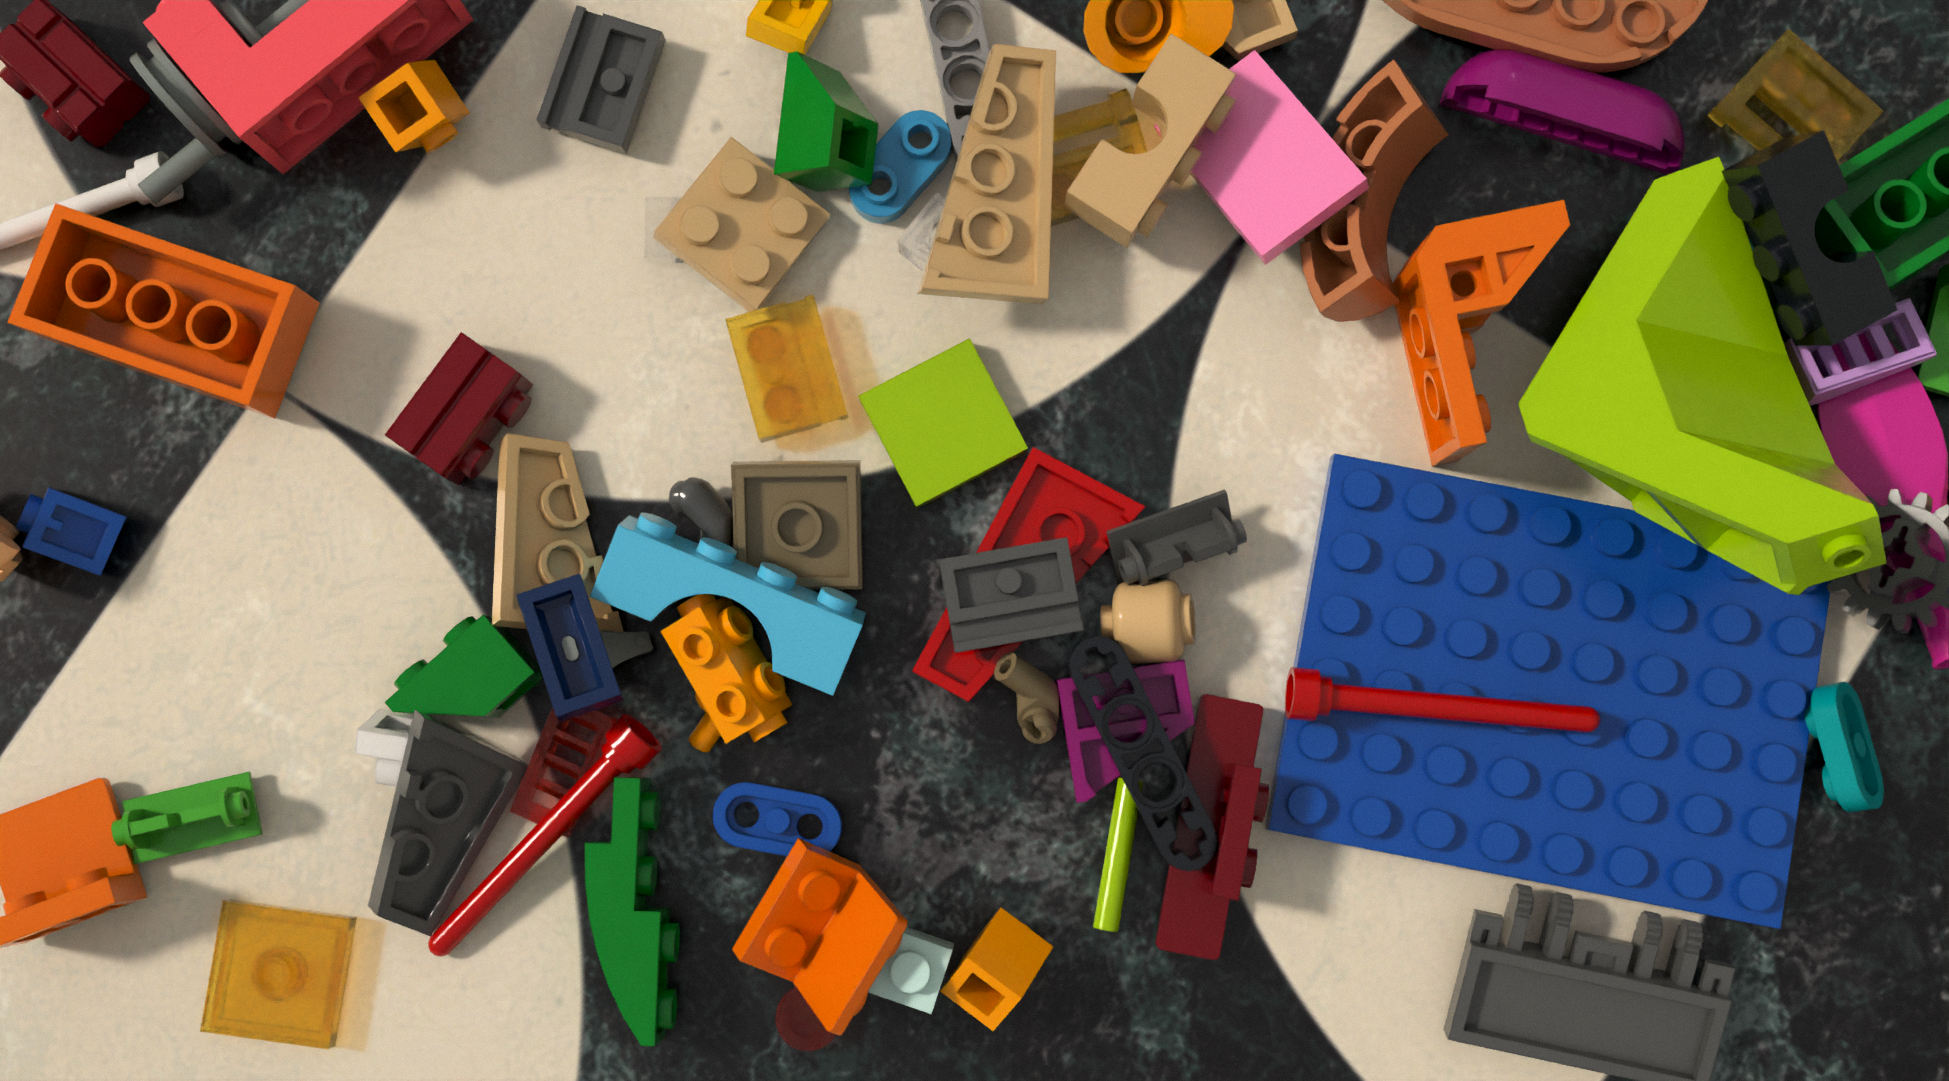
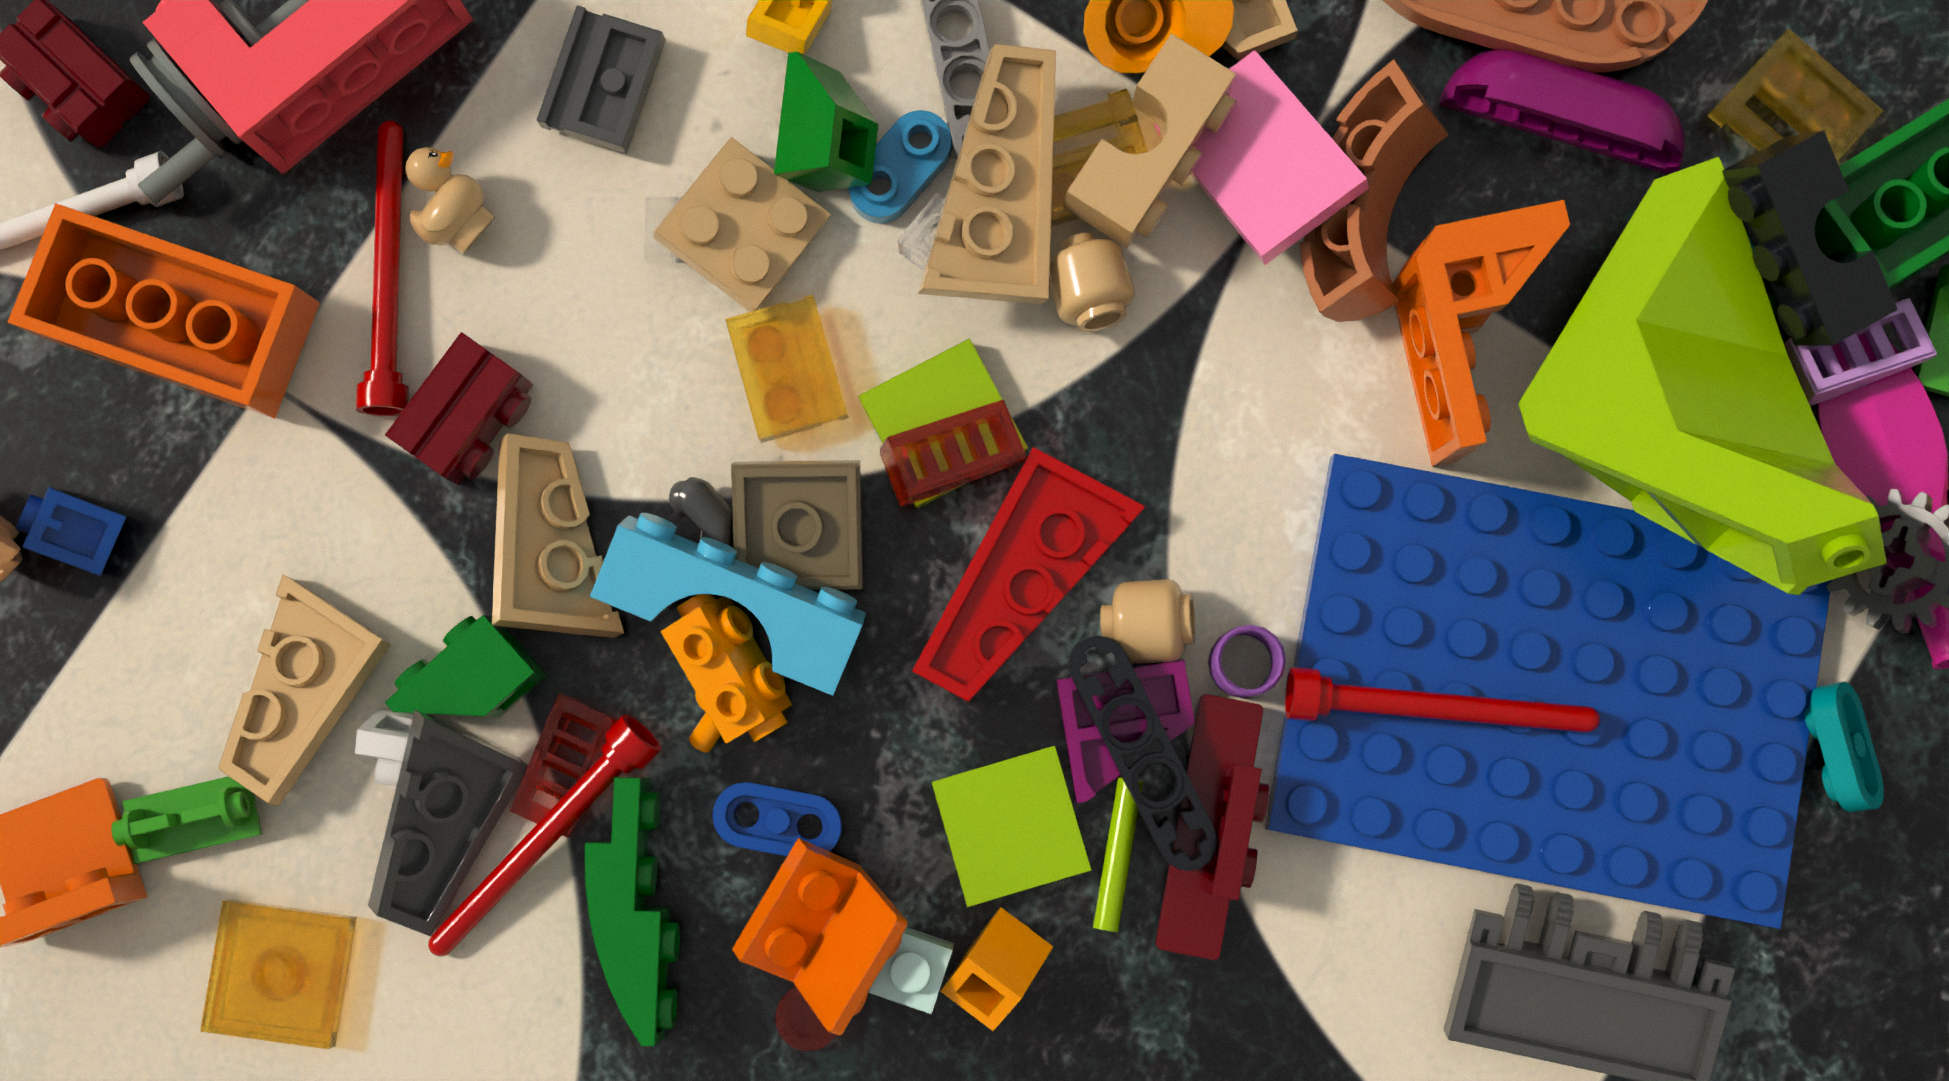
light orange brick [358,60,470,153] -> none
dark blue piece [516,573,653,722] -> none
dark grey plate [939,537,1084,653] -> none
dark tan arm [994,652,1059,744] -> none
dark grey hinge [1106,489,1247,586] -> none
none -> tan wing [218,574,391,806]
none -> red piece [356,121,409,416]
none -> tan animal [405,147,495,254]
none -> clear red slope [880,399,1027,507]
none -> lime tile [932,746,1091,907]
none -> tan head [1049,233,1135,332]
none -> medium lavender piece [1208,625,1286,698]

